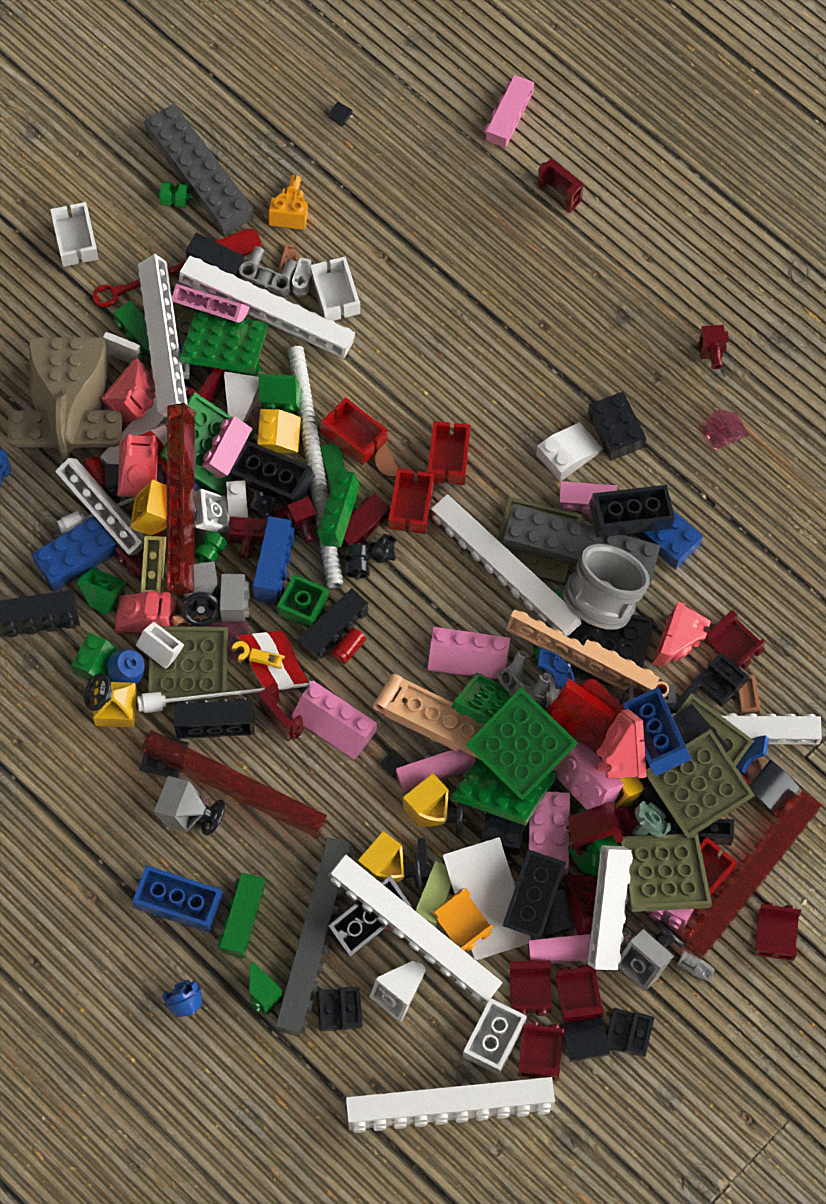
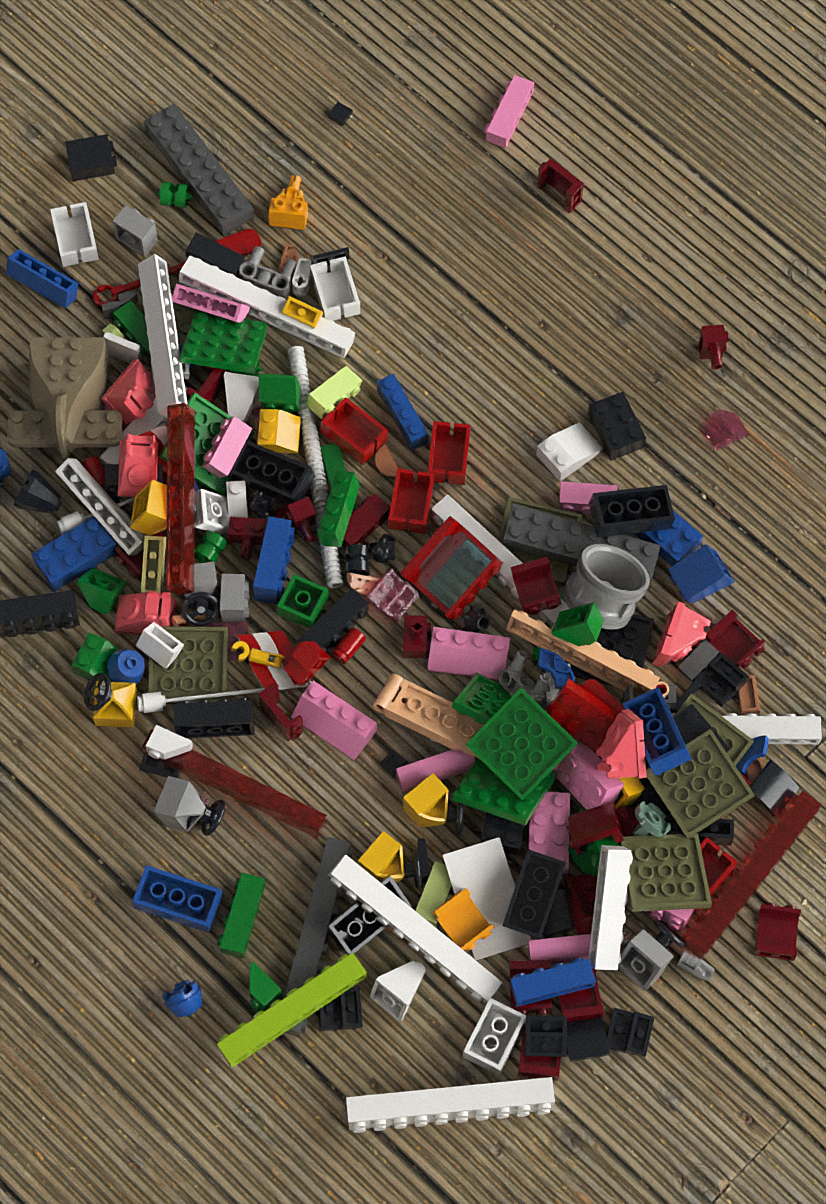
none -> blue brick [6,249,78,309]
none -> black cone [14,469,62,514]
none -> black brick [65,134,117,181]
none -> dark grey slope [102,291,138,319]
none -> yellowish green piece [102,323,124,338]
none -> light grey brick [113,205,158,257]
none -> white slope [146,725,193,760]
none -> lime brick [217,953,367,1068]
none -> yellow slope [281,296,324,328]
none -> red brick [284,641,331,686]
none -> yellowish green brick [305,366,362,419]
none -> black slope [310,247,349,266]
none -> nougat tile [347,572,382,595]
none -> clear pink slope [365,569,420,623]
none -> blue brick [377,374,428,451]
none -> panel [400,516,503,620]
none -> dark red brick [403,615,431,659]
none -> black rock [461,605,490,633]
none -> dark red panel [510,556,562,615]
none -> blue brick [510,958,596,1007]
none -> black slope [525,1015,567,1057]
none -> green slope [552,602,604,646]
none -> blue slope [668,544,735,604]
none -> dark grey slope [678,639,719,680]

